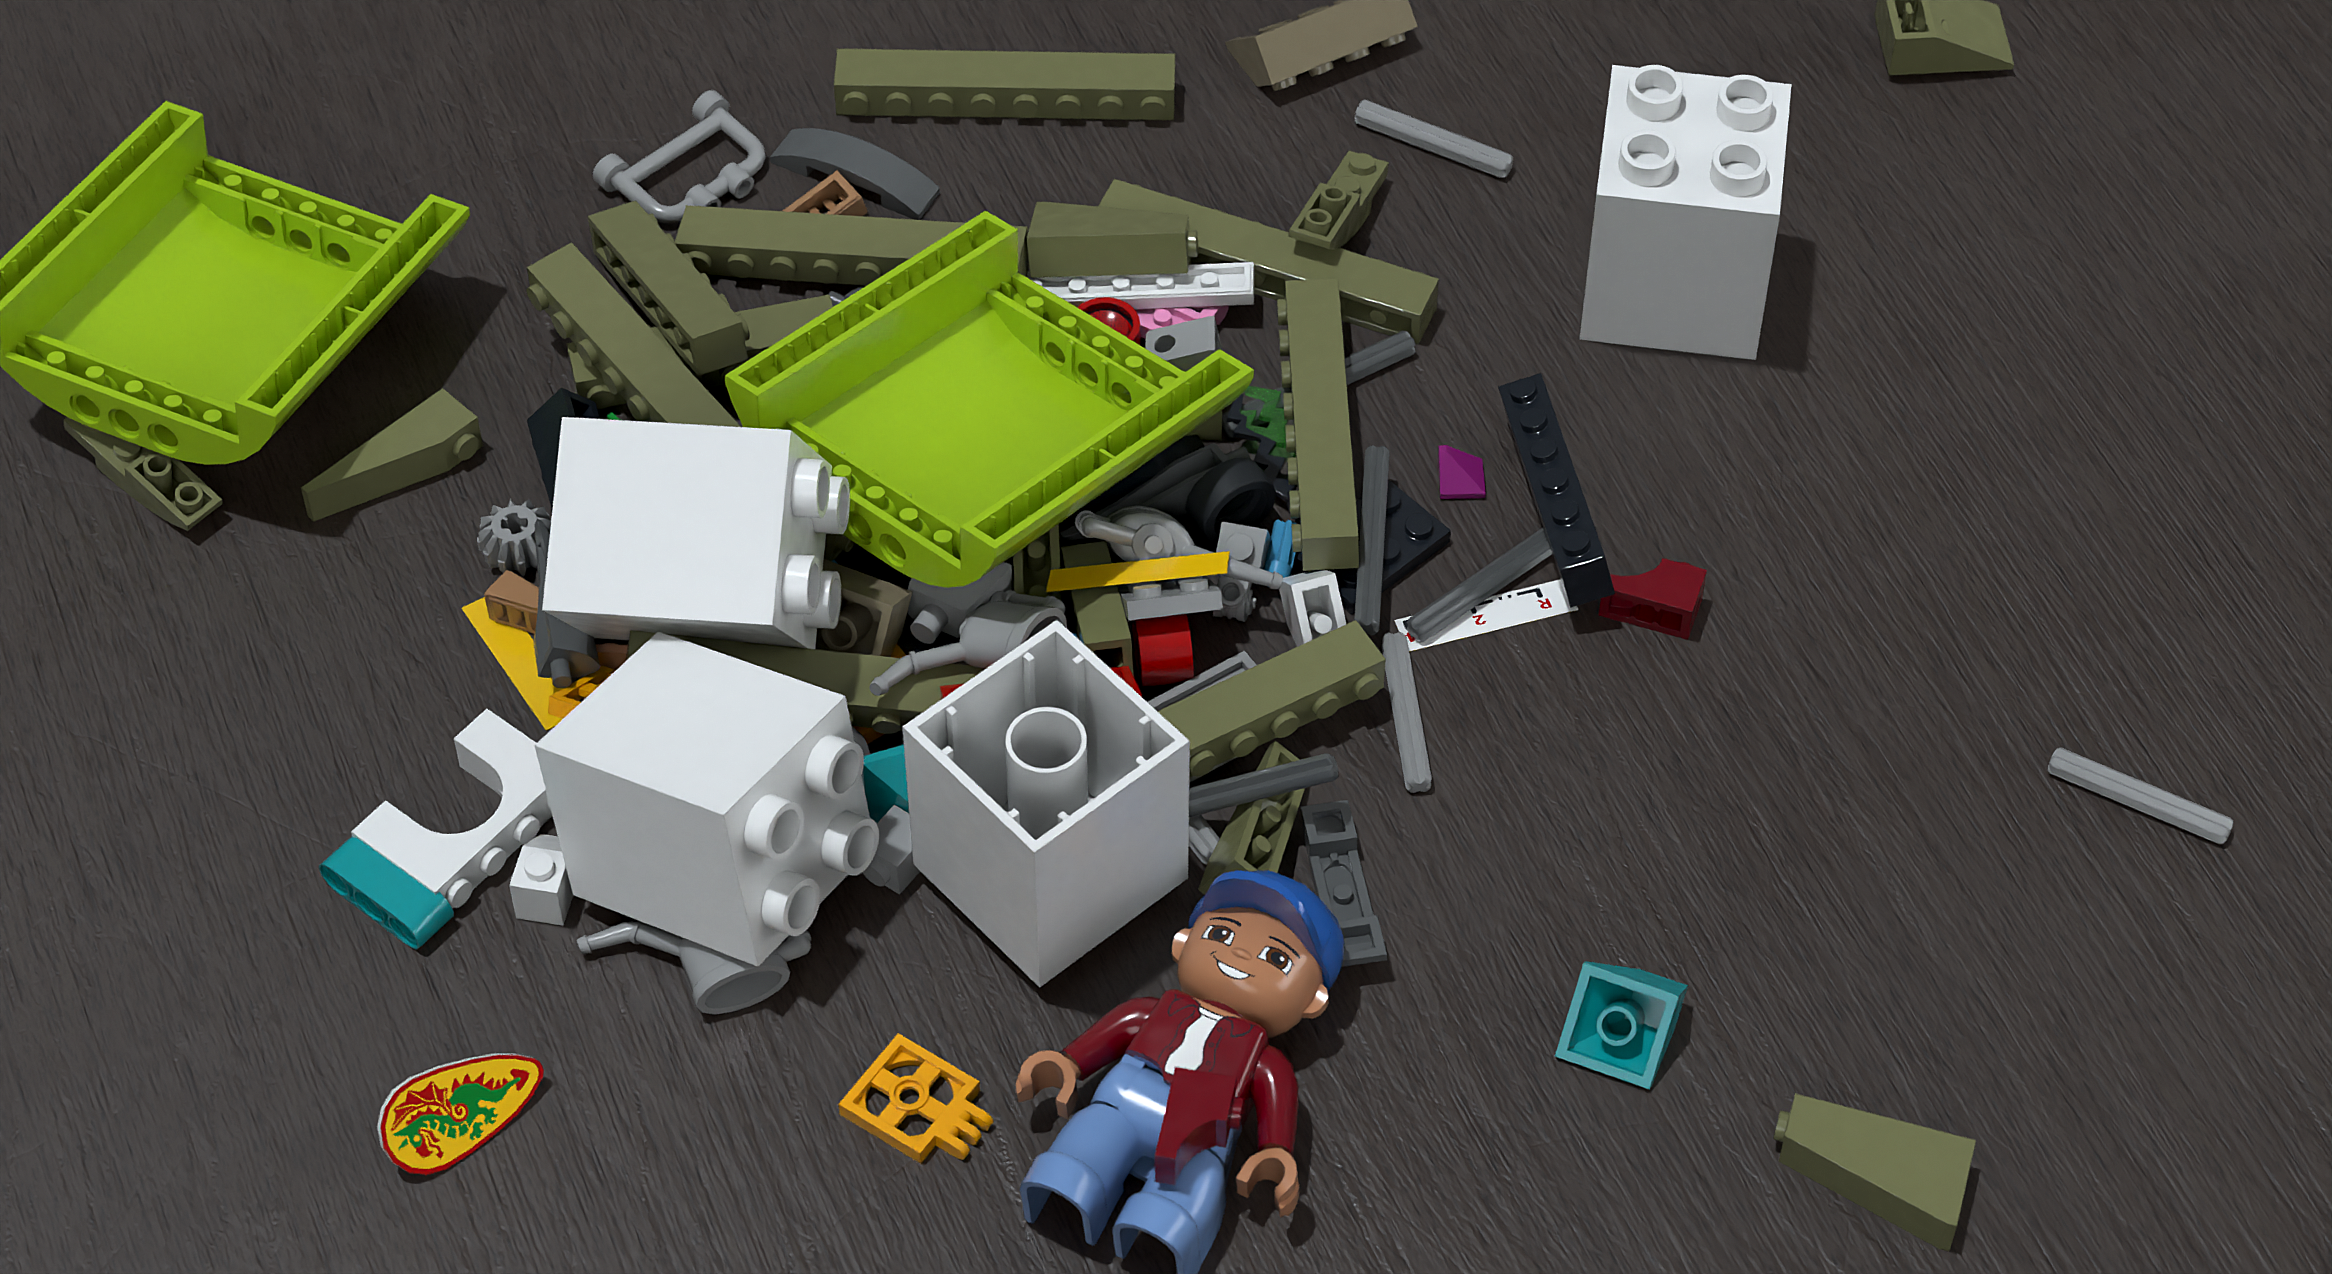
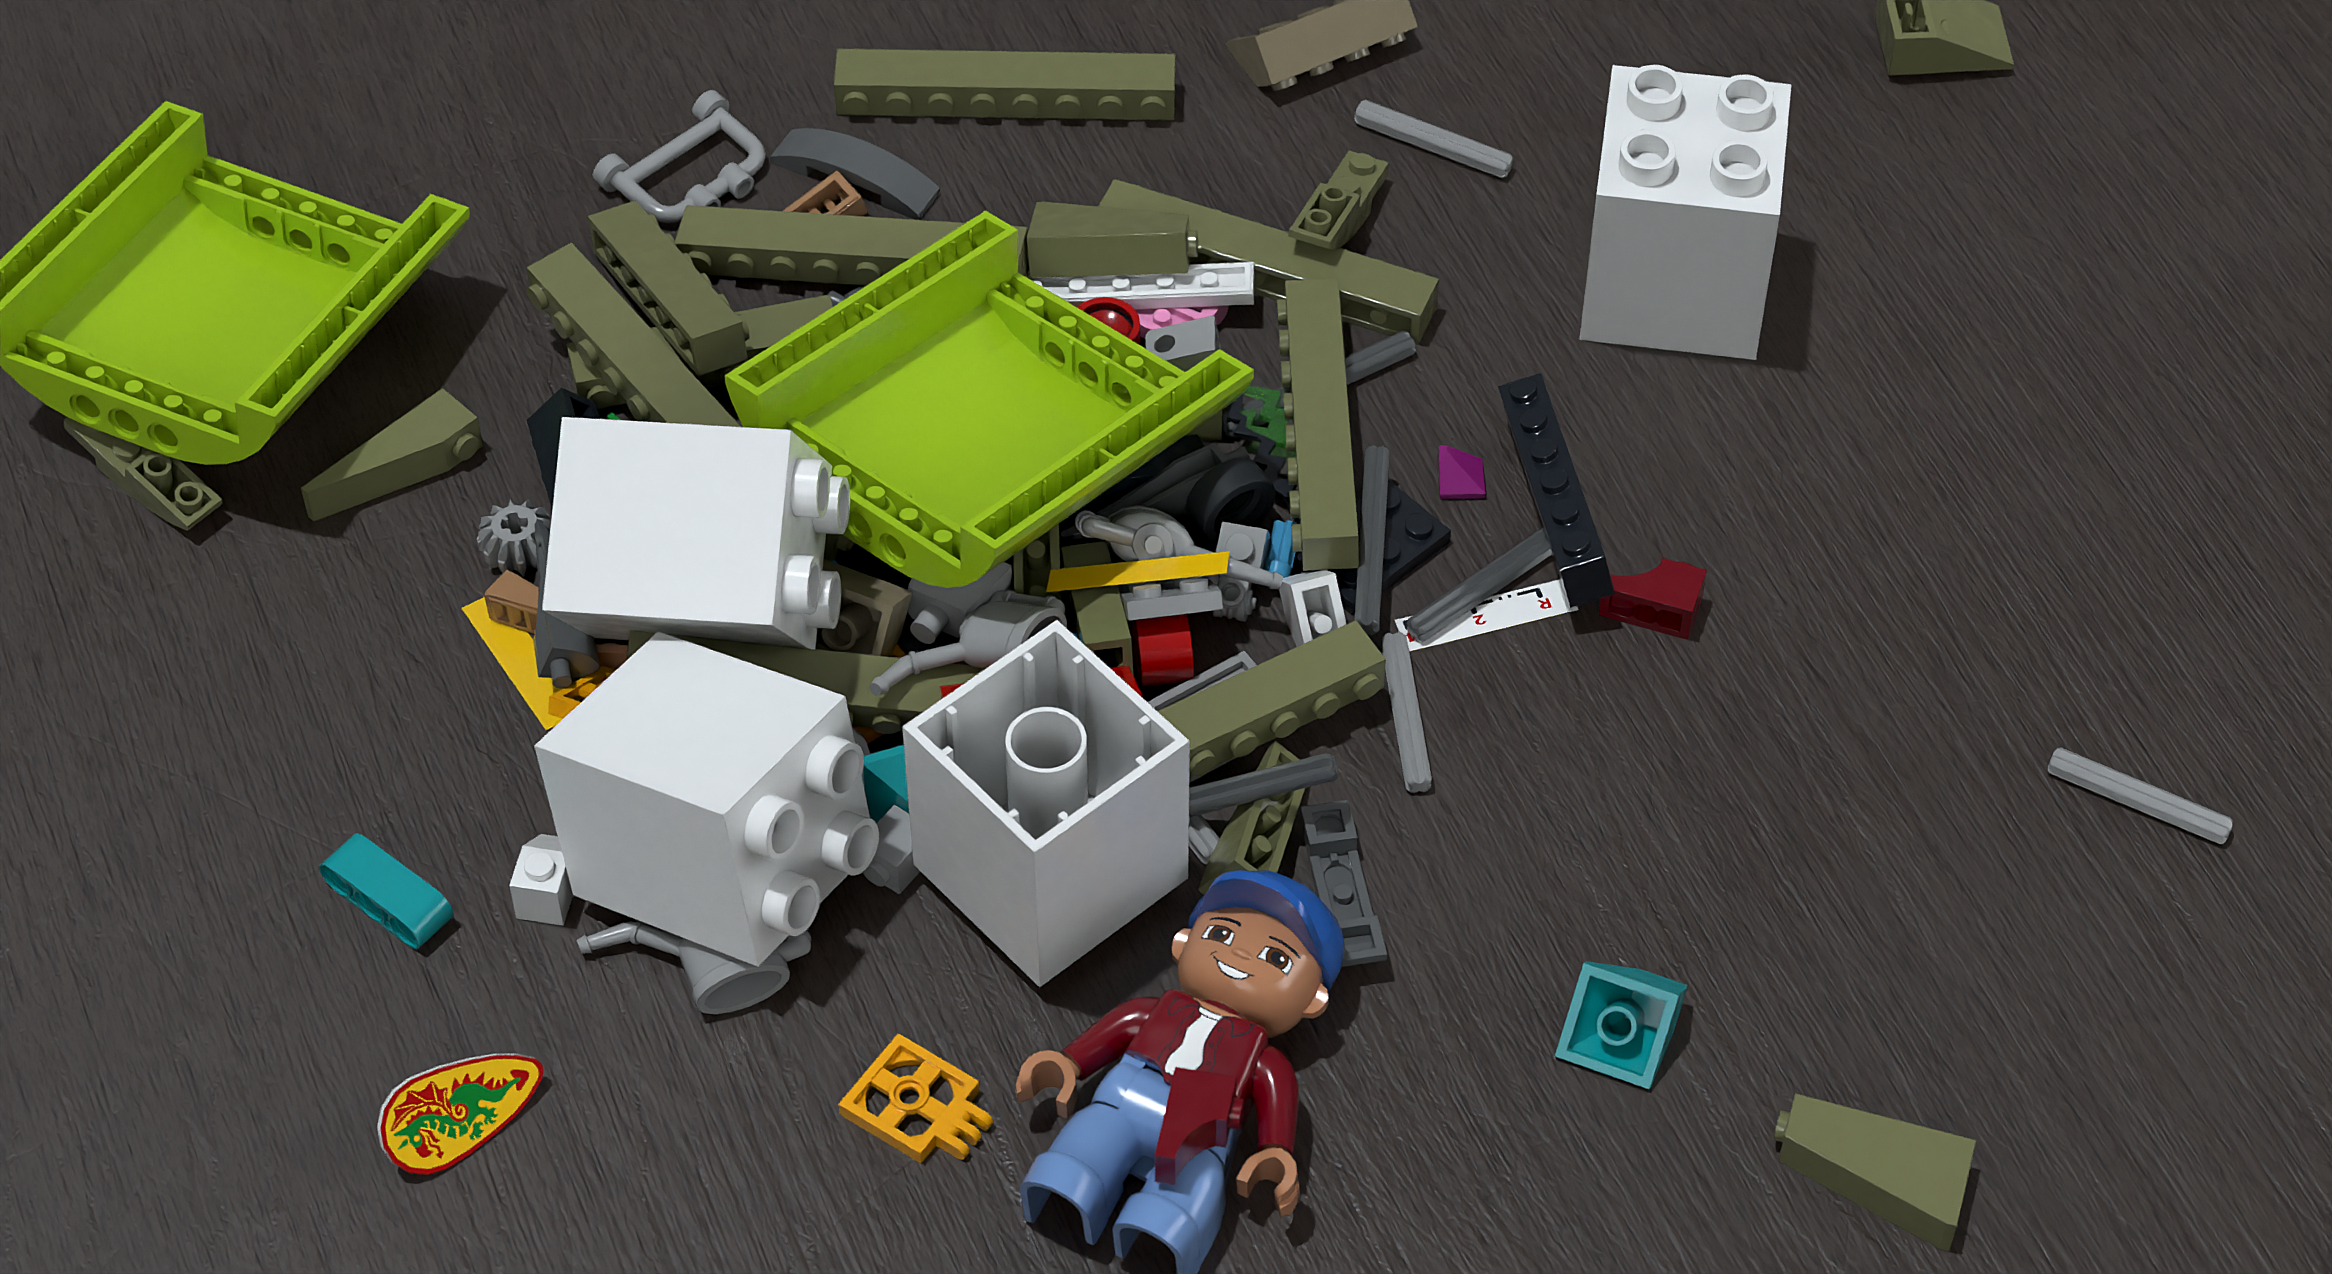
white arch [351,709,552,909] -> none

